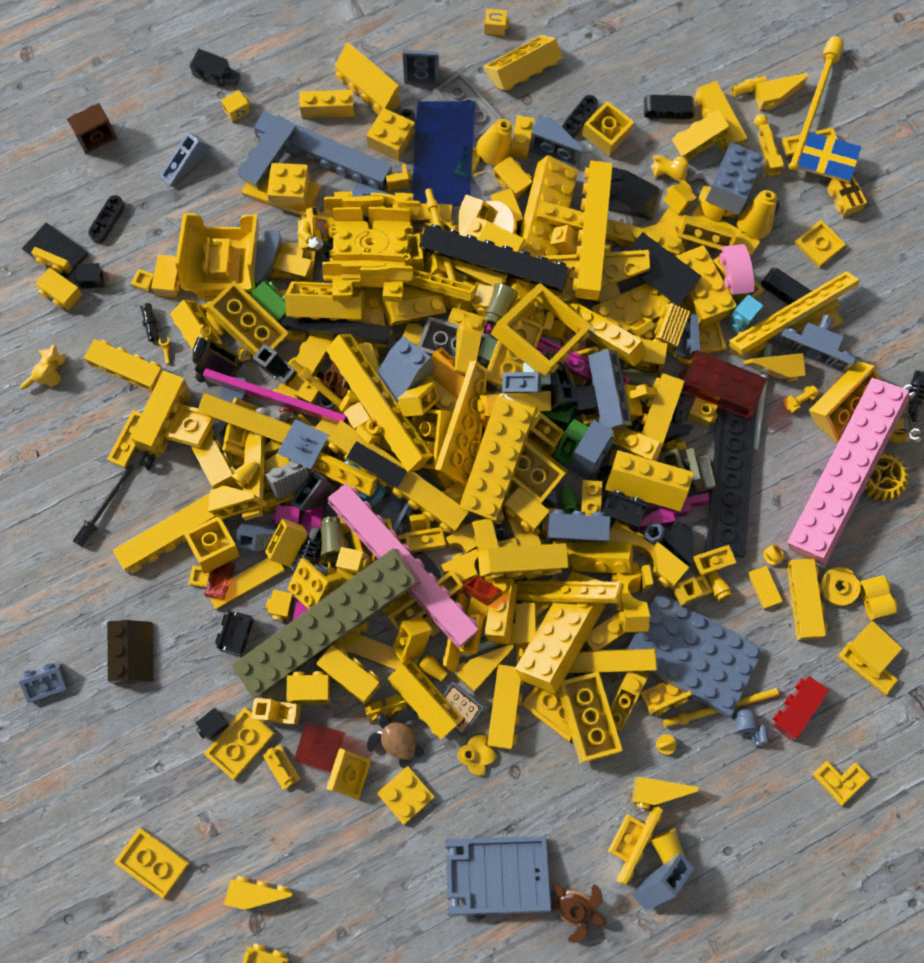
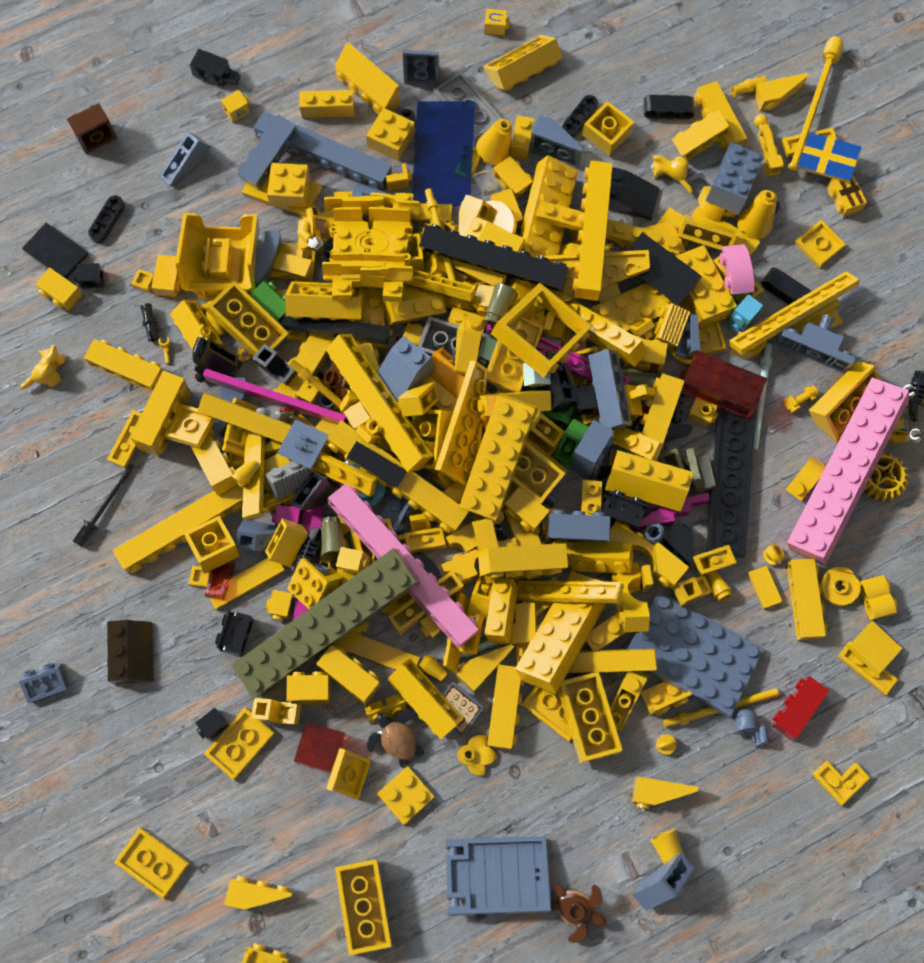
yellow plate [31,247,72,274] -> none
black bush [139,451,155,470] -> none
yellow slope [208,486,267,519] -> none
yellow hinge [262,745,301,790] -> none
yellow brick [392,616,432,662] -> none
clear red tile [461,576,503,606] -> none
sand blue plate [502,372,542,393] -> none
yellow brick [550,225,580,255] -> none
bright green cone [560,485,579,514] -> none
yellow bracket [608,806,663,885] -> none
yellow tile [662,438,687,452] -> none
yellow brick [663,183,697,214] -> none
yellow slope [744,353,806,382] -> none
none -> yellow brick [335,859,392,955]
none -> yellow brick [785,456,826,501]

